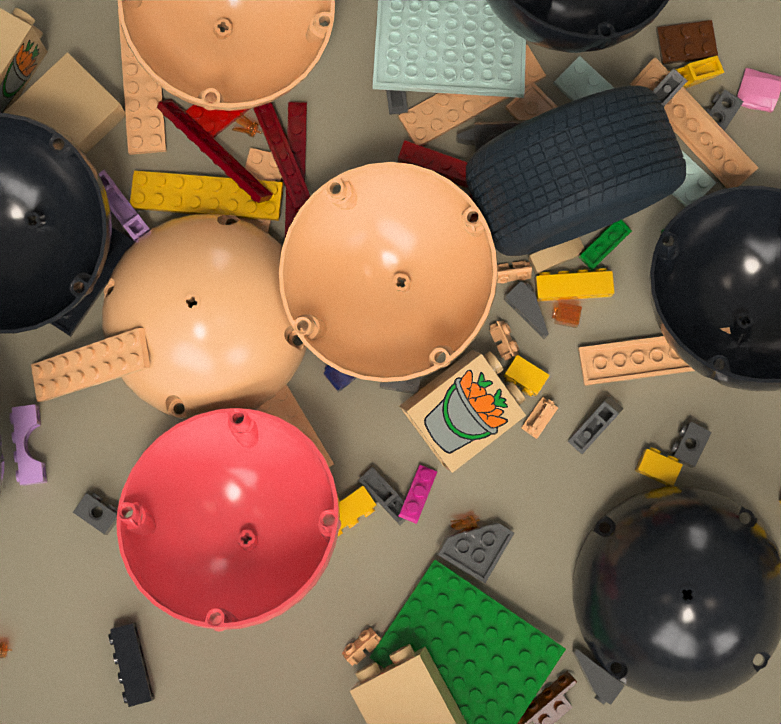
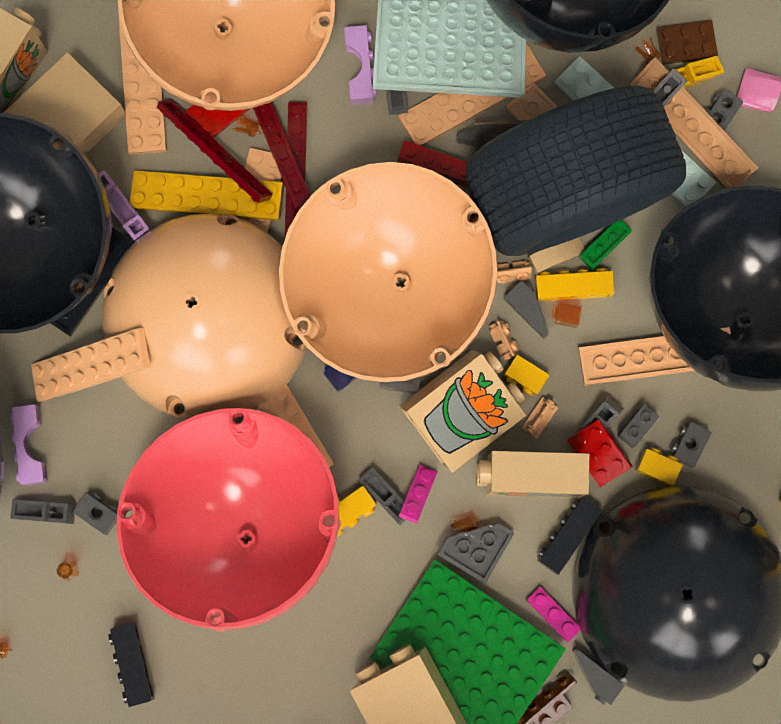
light nougat hinge [342,627,381,666] -> none
none -> dark grey slope [10,499,76,524]
none -> clear orange piece [57,561,79,581]
none -> lavender arch [344,25,376,105]
none -> tan brick [476,451,589,498]
none -> dark pink plate [526,587,580,643]
none -> black brick [537,497,602,575]
none -> red plate [567,419,633,487]
none -> dark grey brick [617,405,659,448]
none -> clear orange piece [636,37,661,64]

